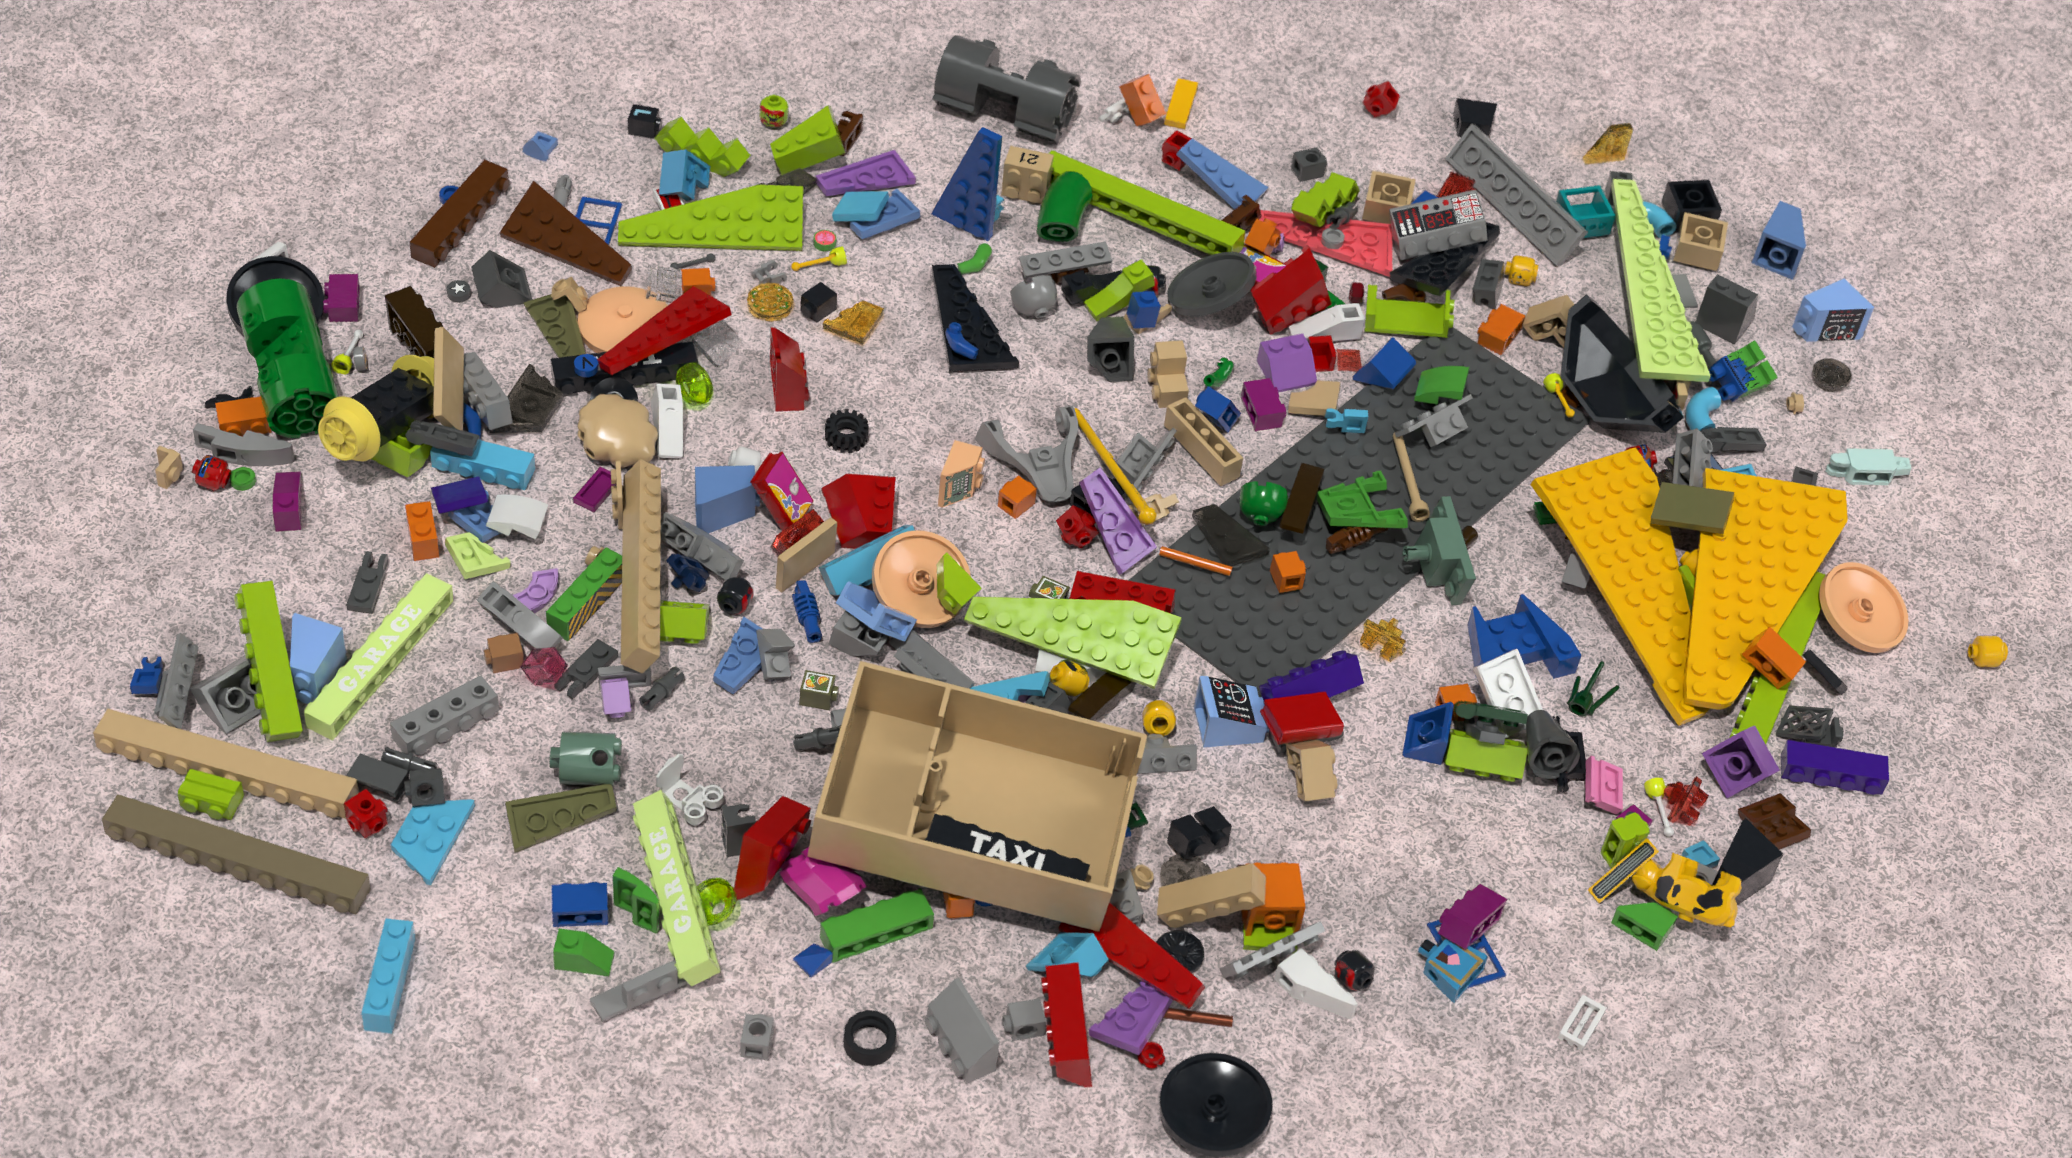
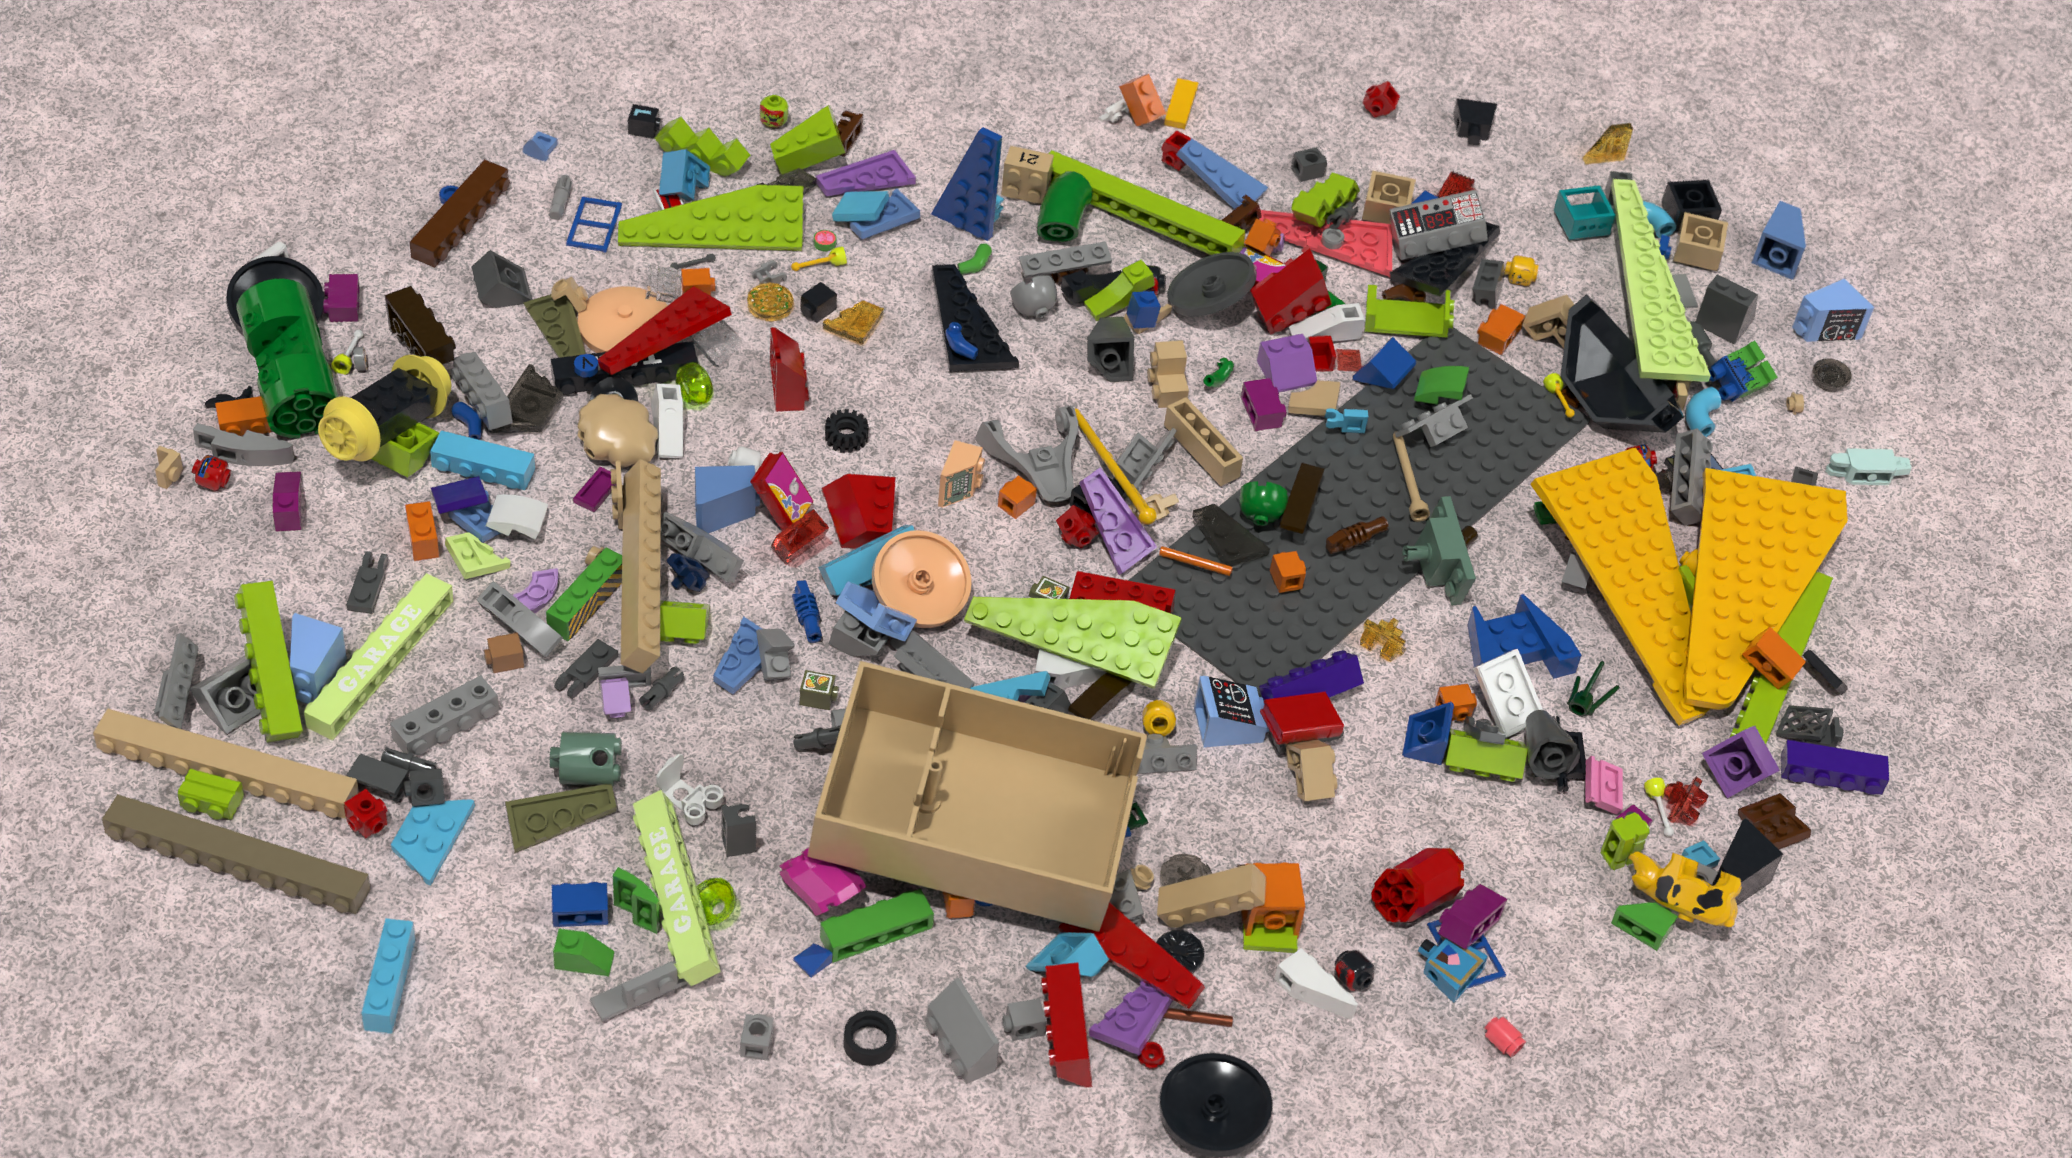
blue plate [130,656,164,694] -> none
bright green tile [230,467,256,491] -> none
dark grey hinge [405,420,480,457] -> none
tan tile [433,327,464,431] -> none
dark grey tile [447,280,471,303] -> none
reddish brown wing [499,181,632,286] -> none
clear pink brick [520,647,568,685] -> none
black head [717,577,754,615] -> none
red wedge [732,796,811,900] -> none
tan tile [776,517,837,593] -> none
black brick [925,813,1090,881] -> none
dark grey cylinder [932,35,1081,144] -> none
lime slope [937,552,982,615] -> none
yellow head [1050,660,1089,697] -> none
black piece [1167,806,1232,860] -> none
blue brick [1195,386,1241,432] -> none
light grey wing [1219,921,1325,980] -> none
bright green wing [1317,470,1408,528] -> none
dark red tile [1349,282,1365,304] -> none
light grey plate [1445,124,1588,266] -> none
dark green hinge [1453,700,1528,727] -> none
white tile [1558,995,1607,1051] -> none
sticker [1588,838,1659,903] -> none
olive tile [1651,482,1734,534] -> none
dark grey hinge [1701,427,1767,452] -> none
light nougat dish [1819,562,1908,653] -> none
yellow head [1968,635,2008,667] -> none
none -> red brick [1371,848,1464,922]
none -> coral brick [1485,1016,1526,1057]

